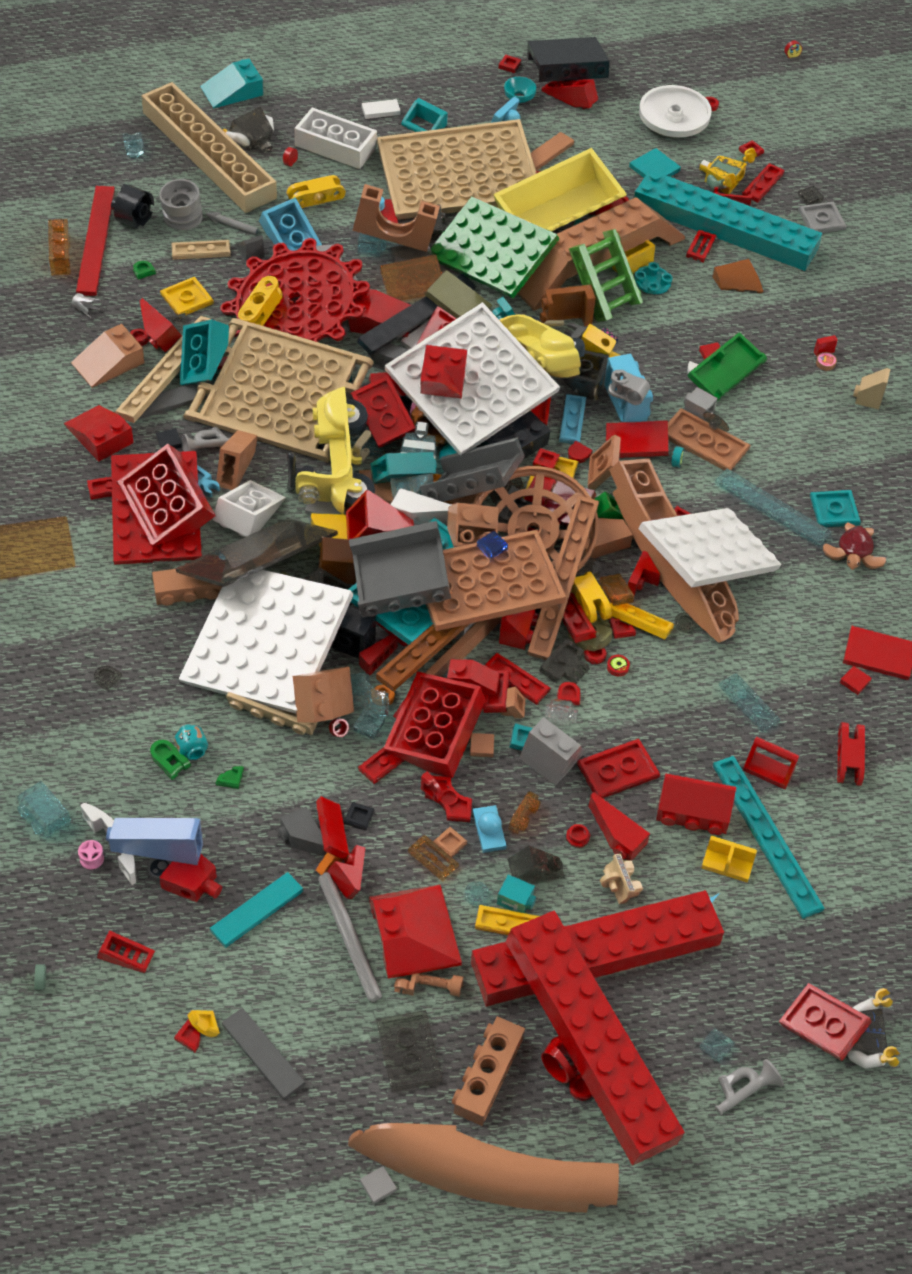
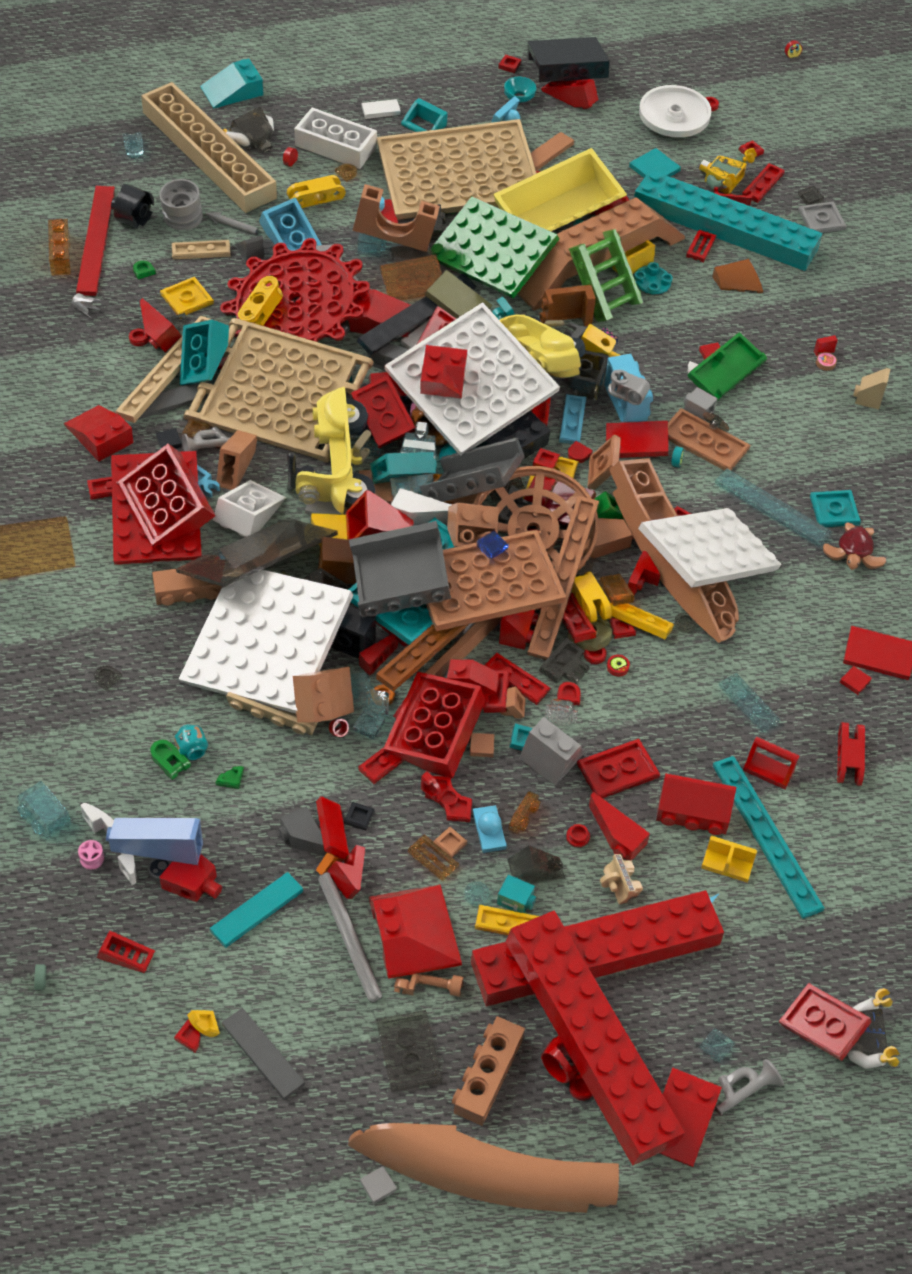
slope [71,324,145,388] -> none
none -> clear orange tile [182,418,210,437]
none -> clear orange tile [335,163,357,182]
none -> red slope [659,1068,722,1167]

